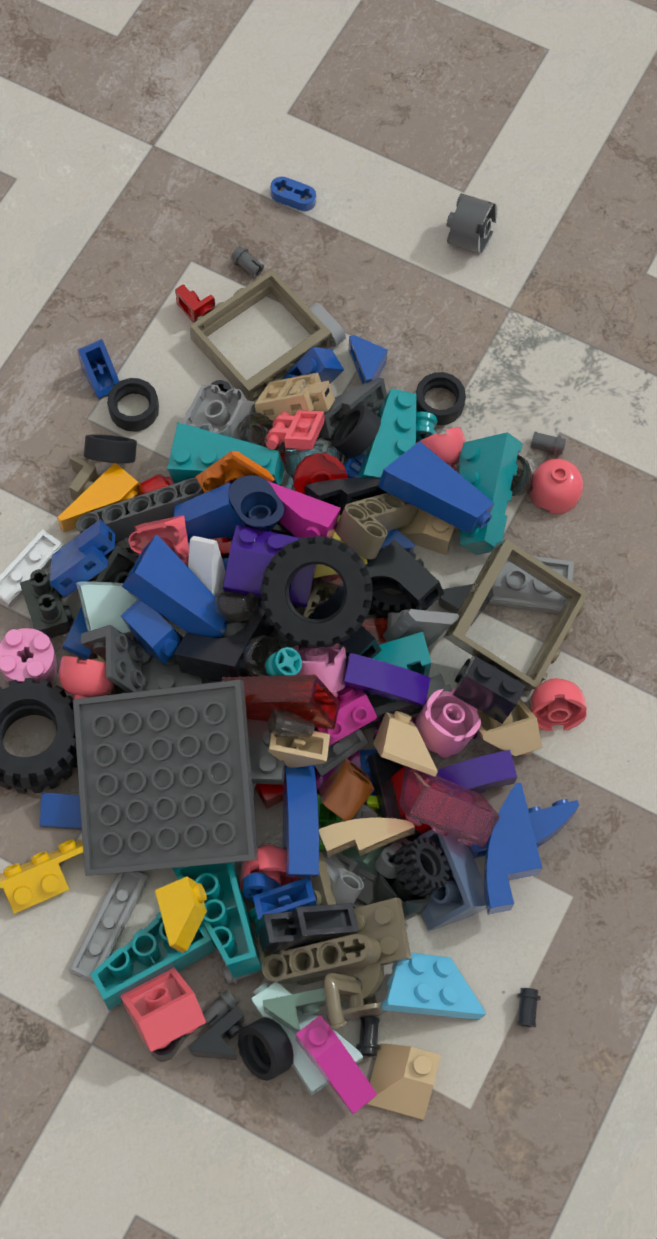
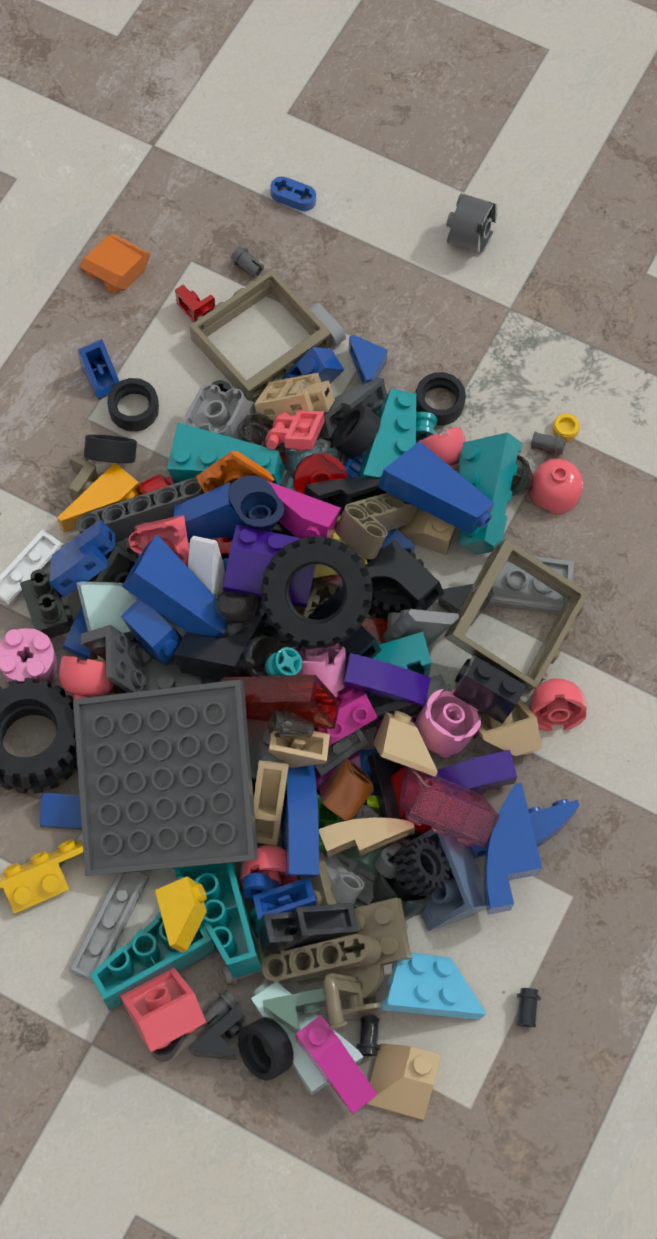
none -> orange slope [79,234,151,293]
none -> tan slope [253,760,289,846]
none -> yellow tile [552,413,580,441]

